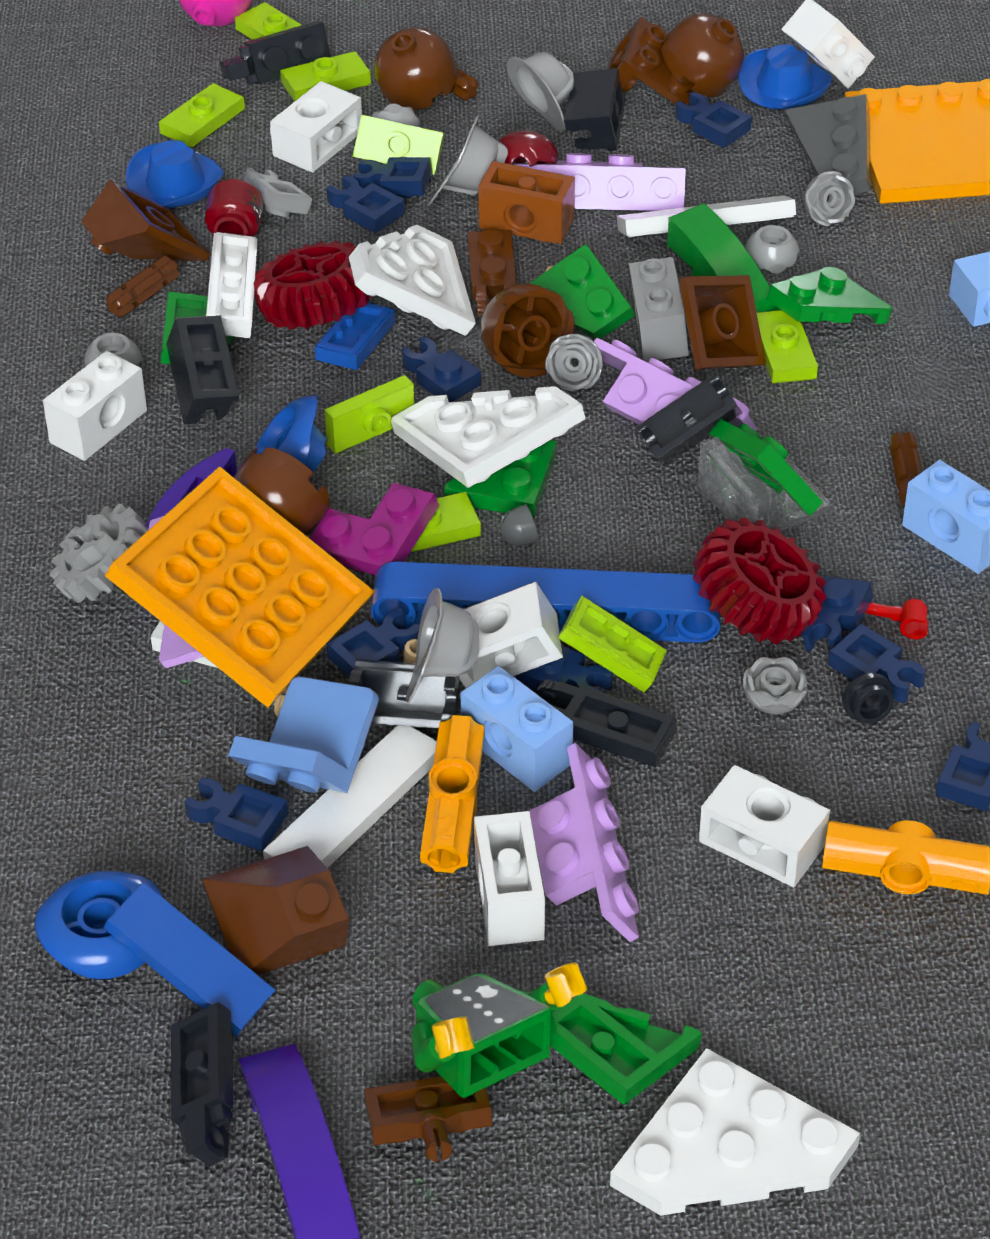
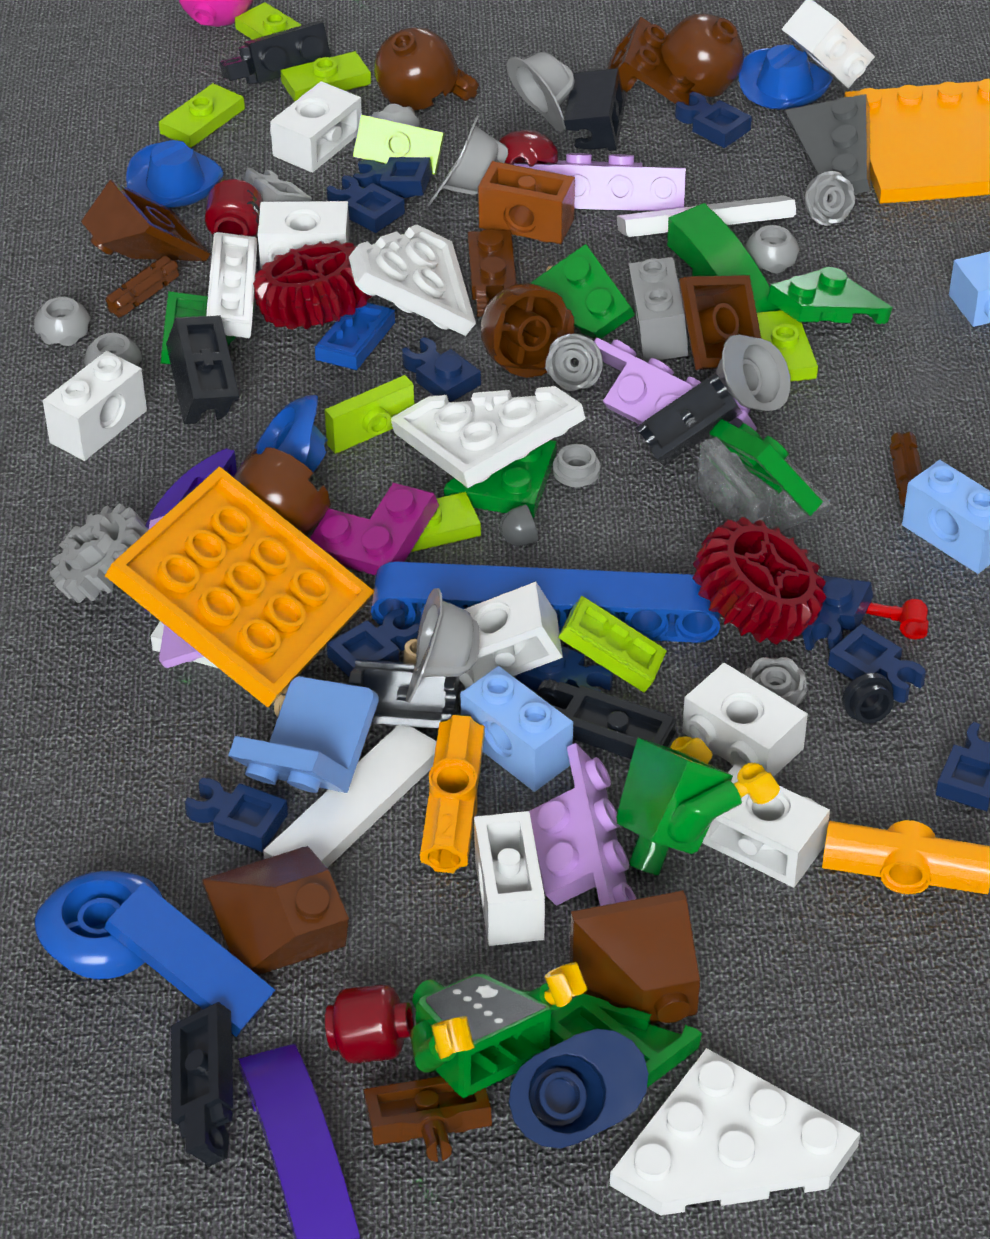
none -> light grey plate [34,297,91,346]
none -> white brick [258,201,350,269]
none -> dark red head [325,985,414,1063]
none -> dark blue piece [509,1029,649,1149]
none -> light grey plate [553,444,601,487]
none -> reddish brown slope [570,890,700,1024]
none -> green torso [616,736,780,876]
none -> white brick [682,663,808,777]
none -> light grey piece [716,334,790,411]

